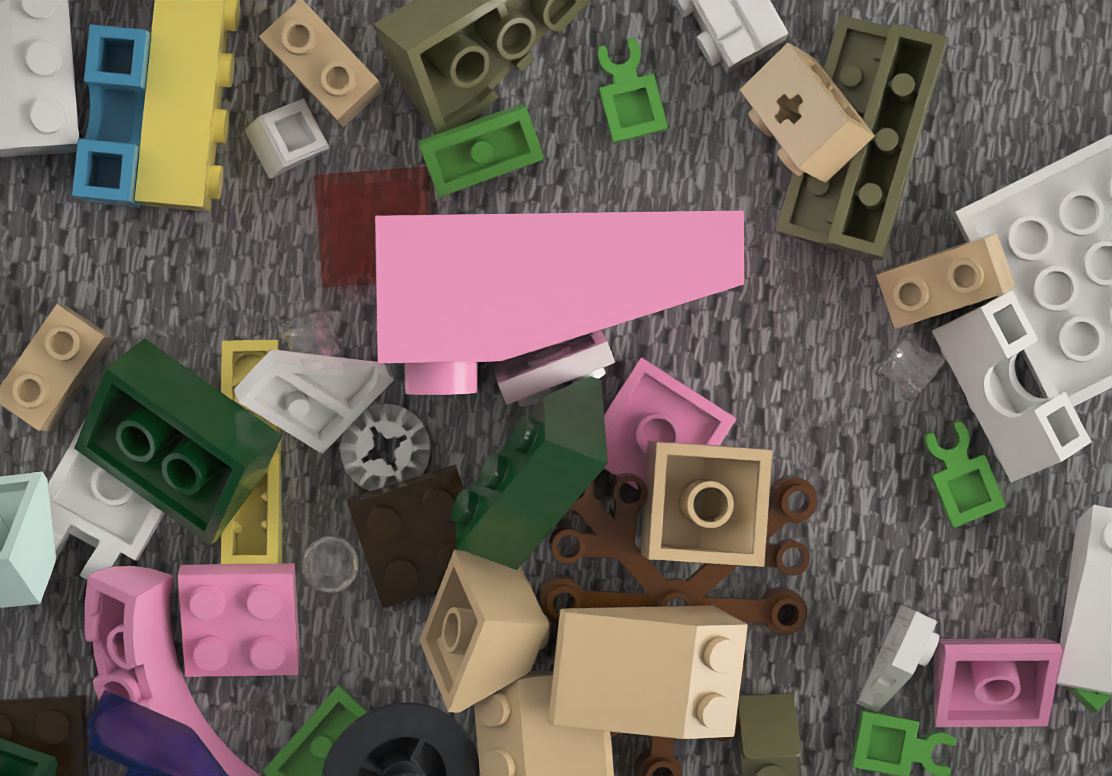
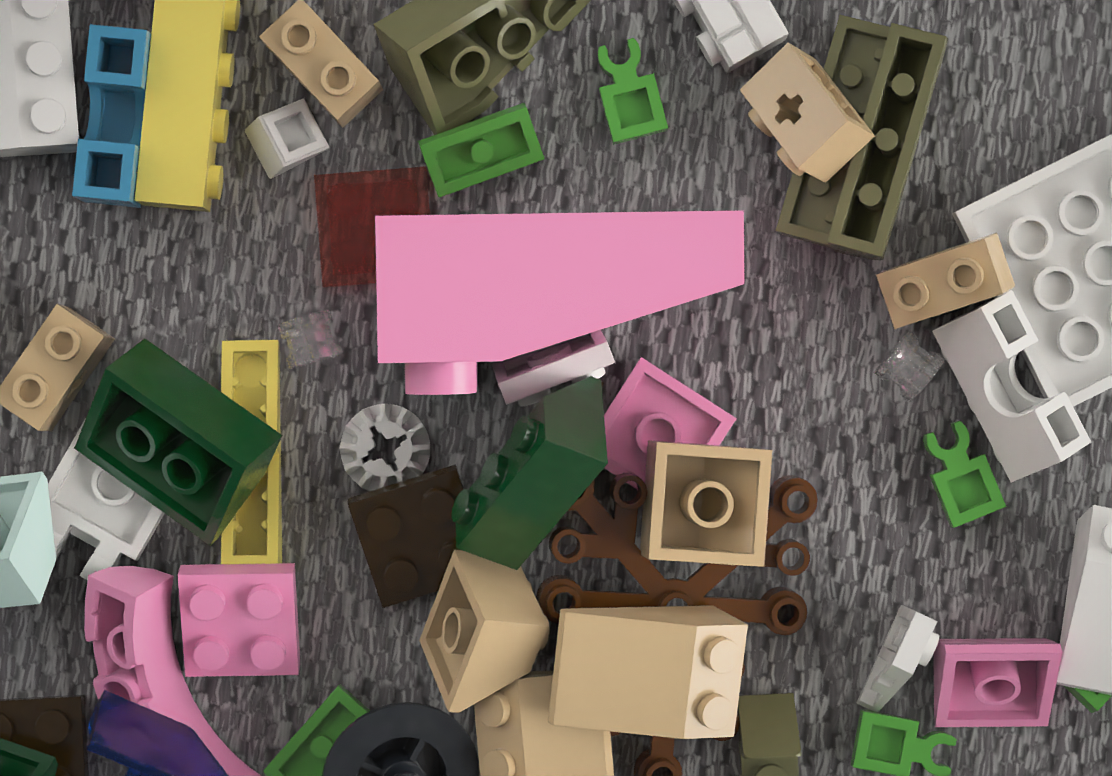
white wing [234,349,394,454] -> none
clear wheel [302,535,361,593] -> none

